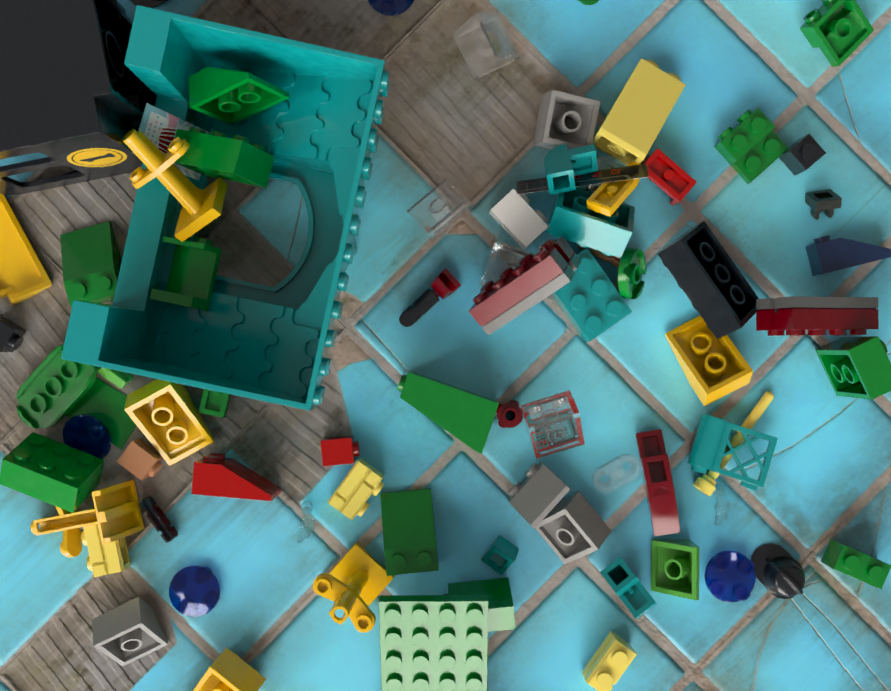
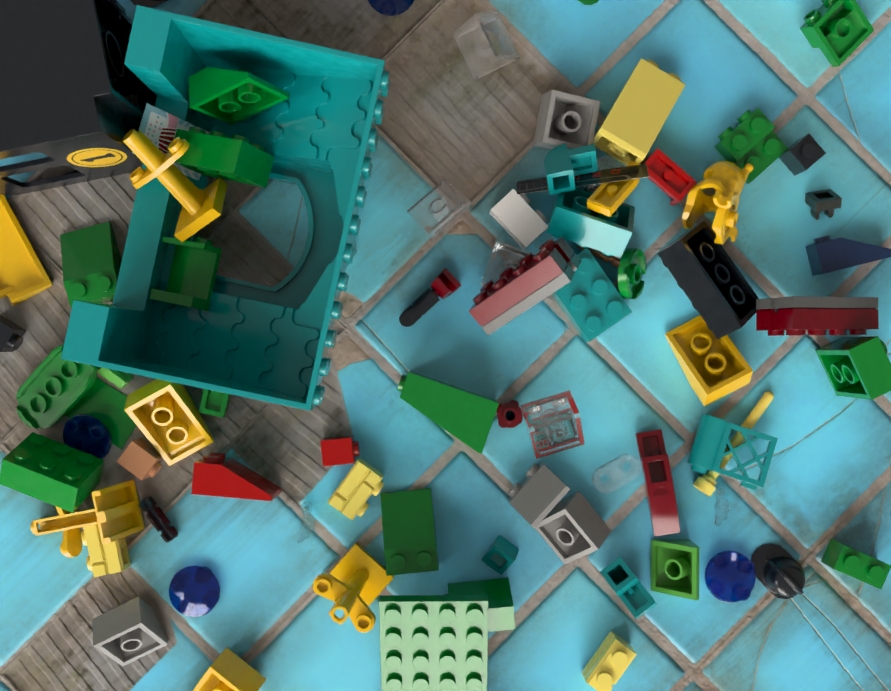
none -> yellow helmet [682,161,753,245]

